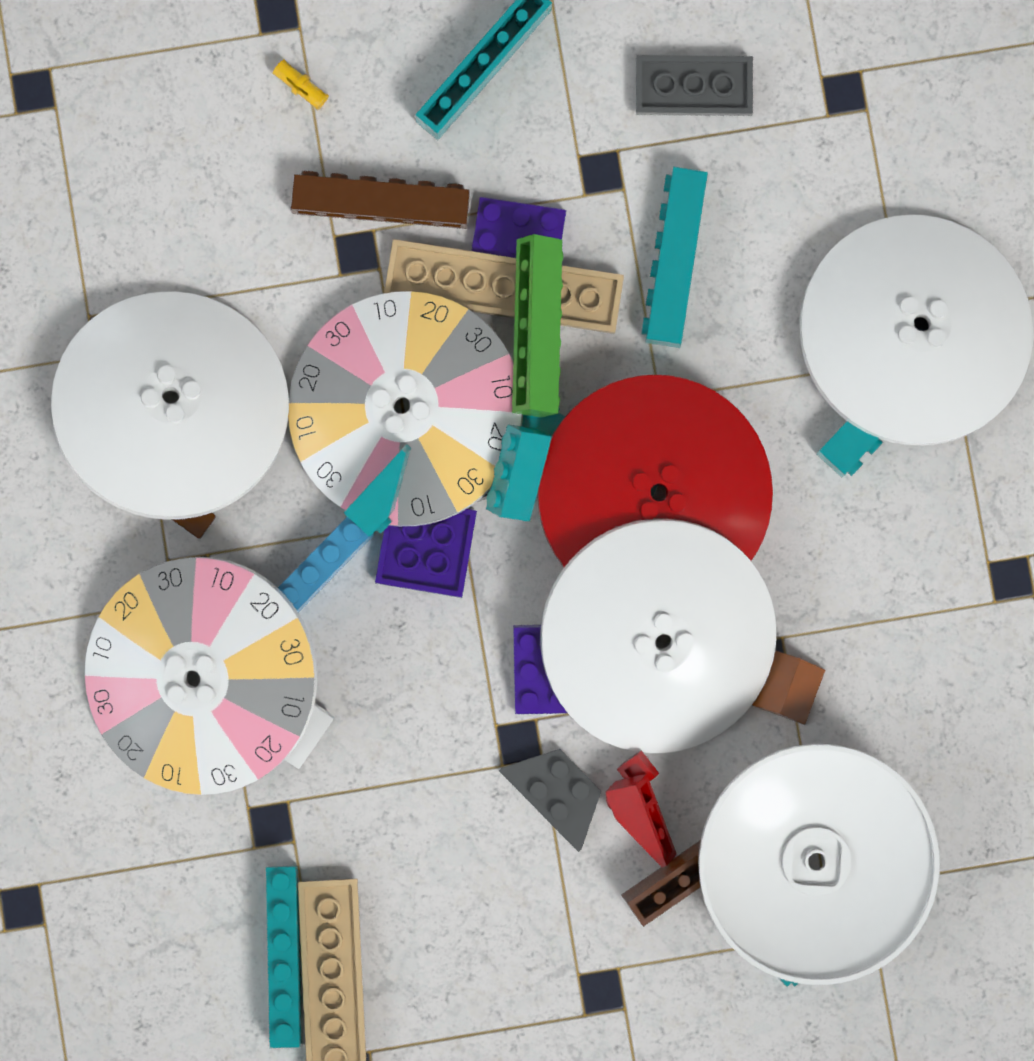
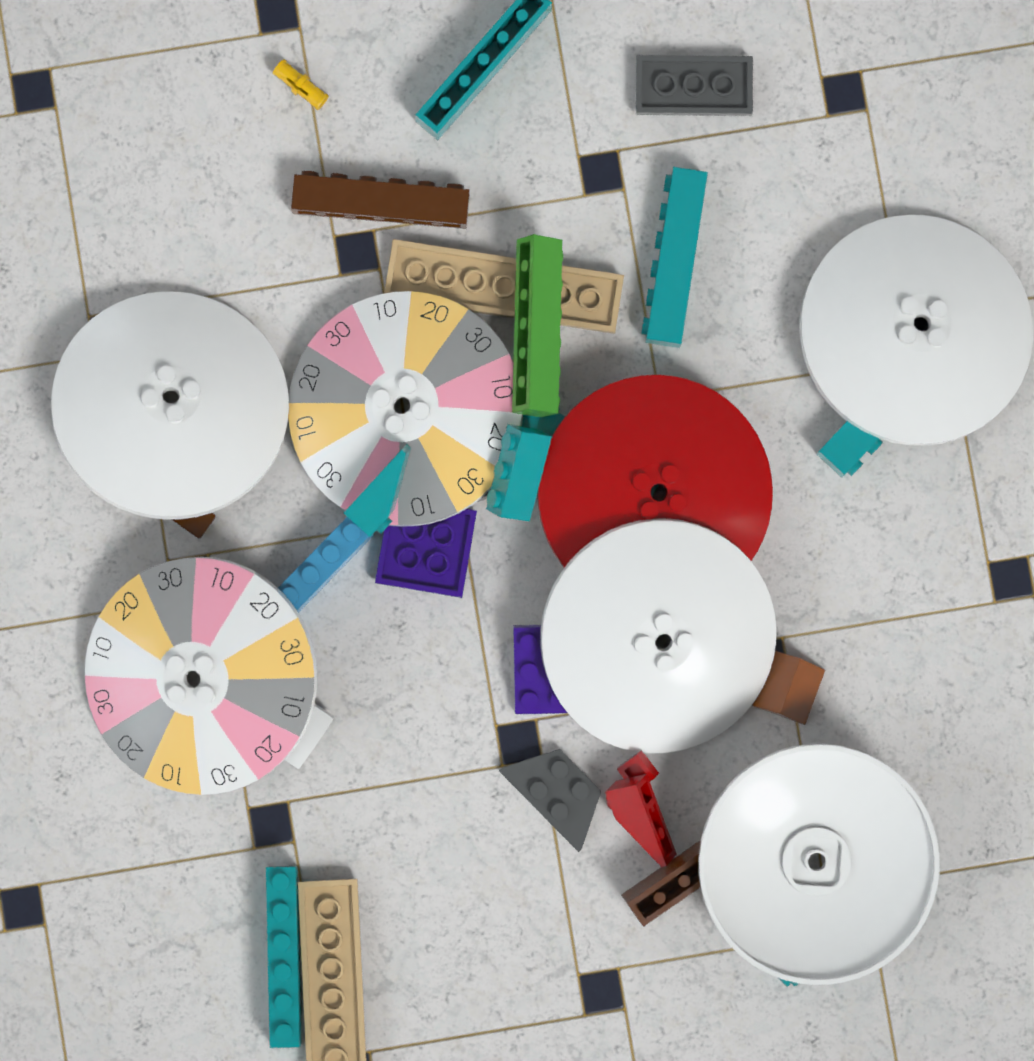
dark purple plate [472,197,566,258] -> none

